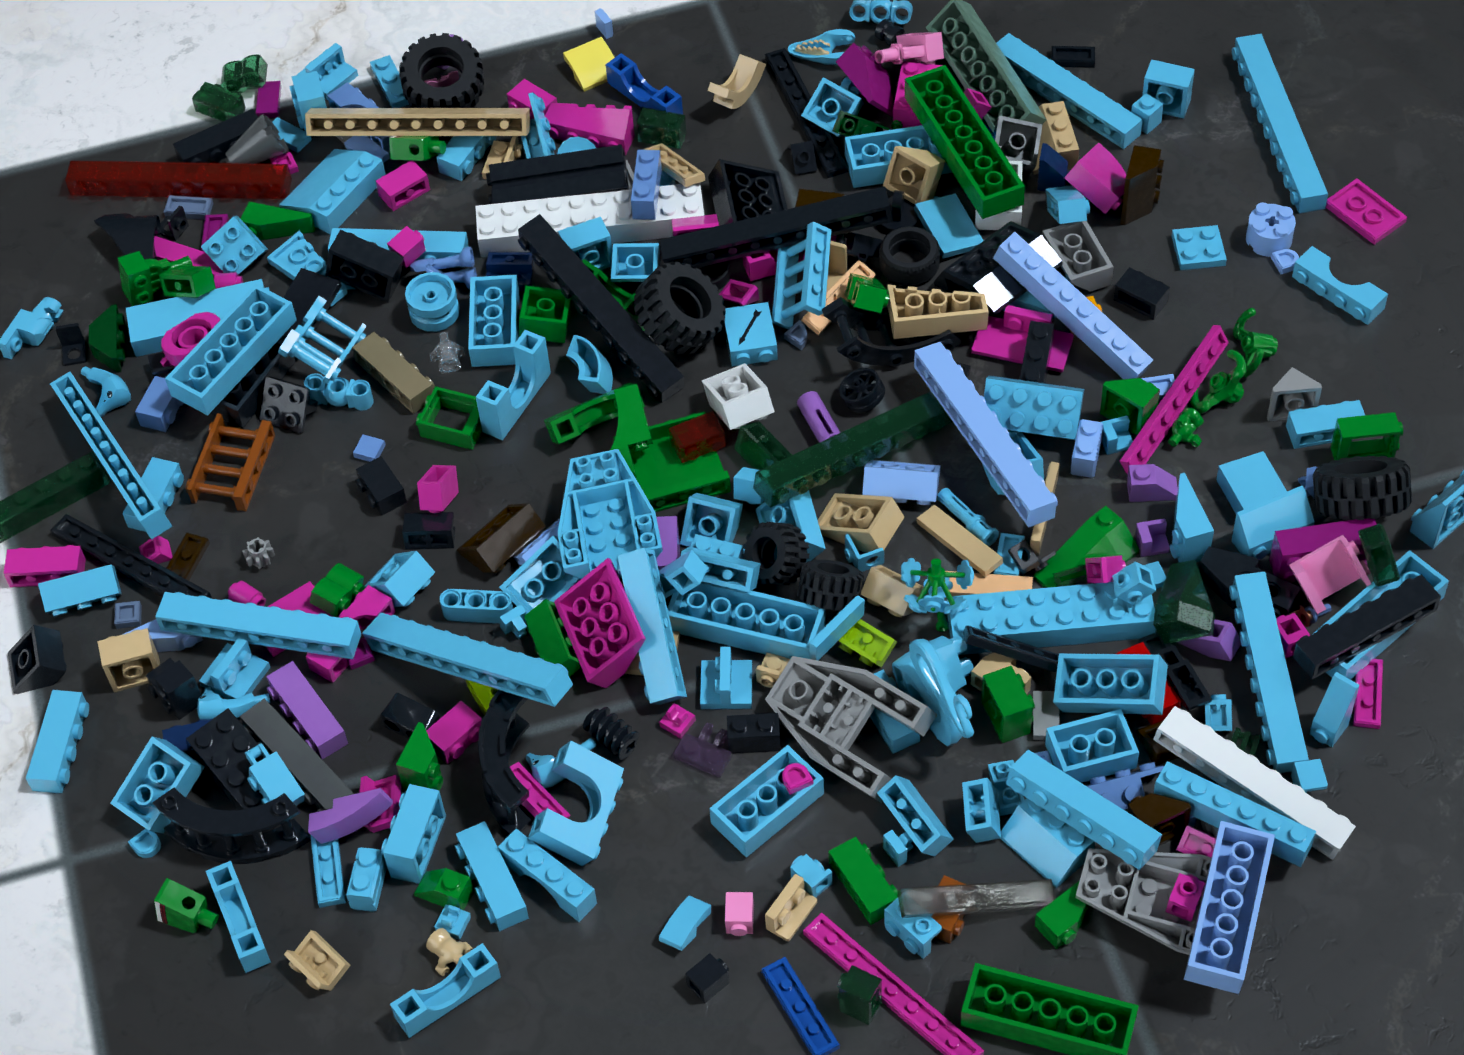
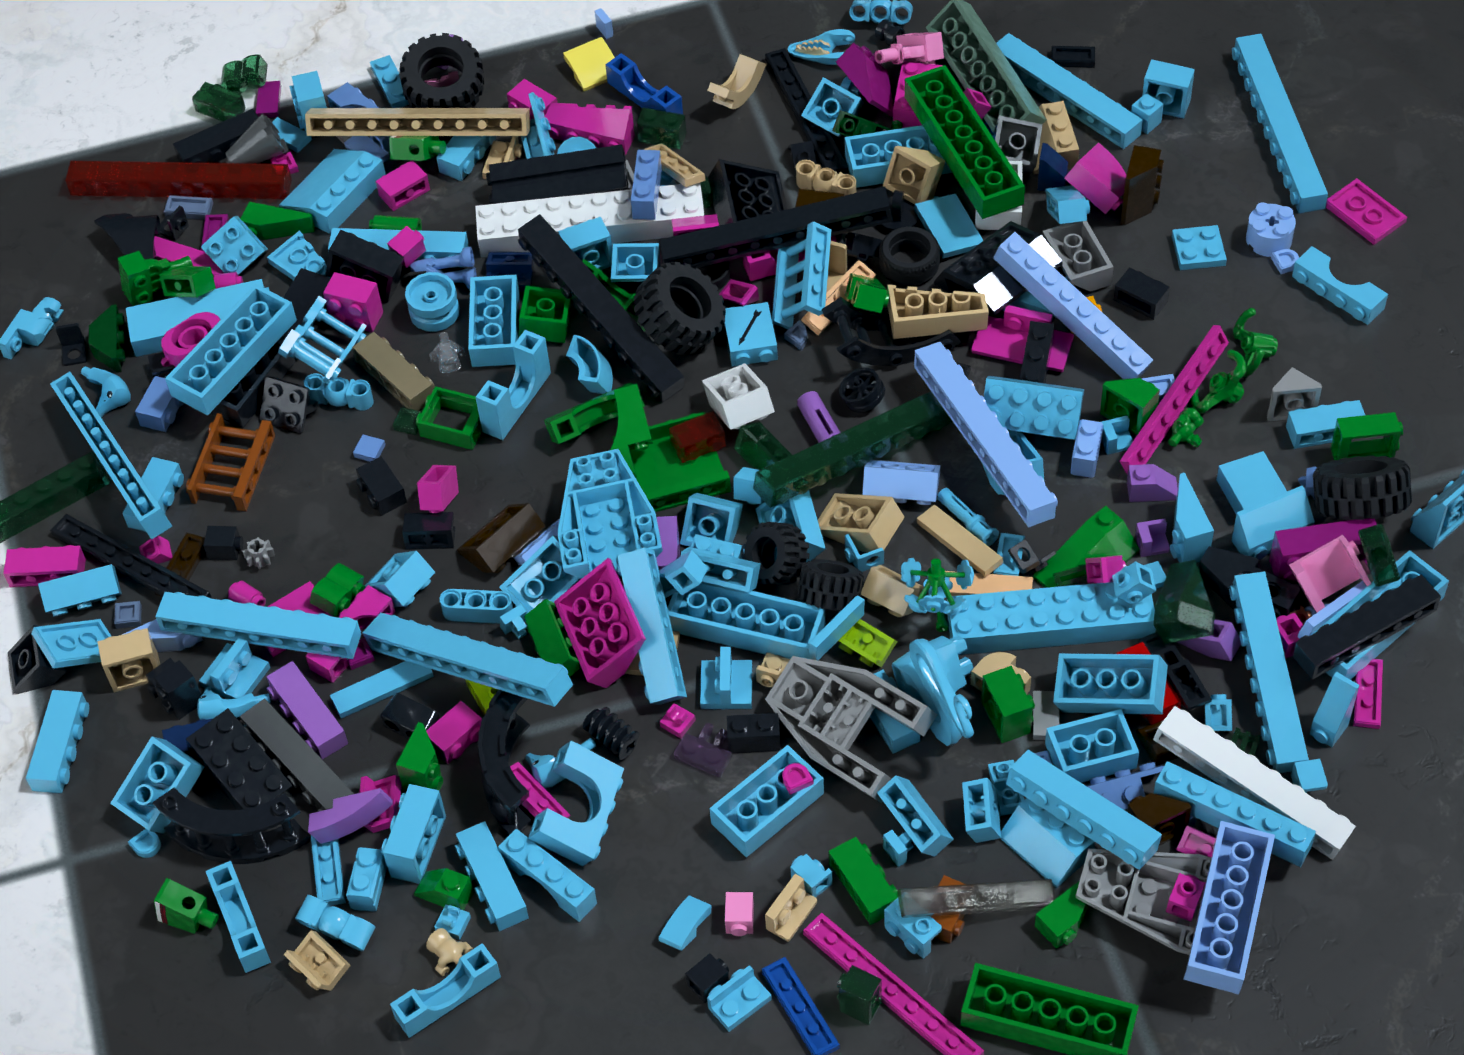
medium azure brick [245,743,305,806] -> none
medium azure bracket [297,43,358,100] -> none
black tile [963,625,1059,672] -> none
tan tile [1030,462,1060,556] -> none
none -> medium azure tile [31,619,111,668]
none -> black brick [203,526,243,560]
none -> medium azure piece [295,895,376,952]
none -> dark pink brick [323,272,383,333]
none -> medium azure tile [330,661,434,718]
none -> green brick [369,215,422,231]
none -> clear green tile [393,407,422,435]
none -> clear green tile [700,176,712,208]
none -> medium azure bracket [707,965,772,1032]
none -> tan piece [796,160,856,196]
none -> light blue tile [1297,581,1367,639]

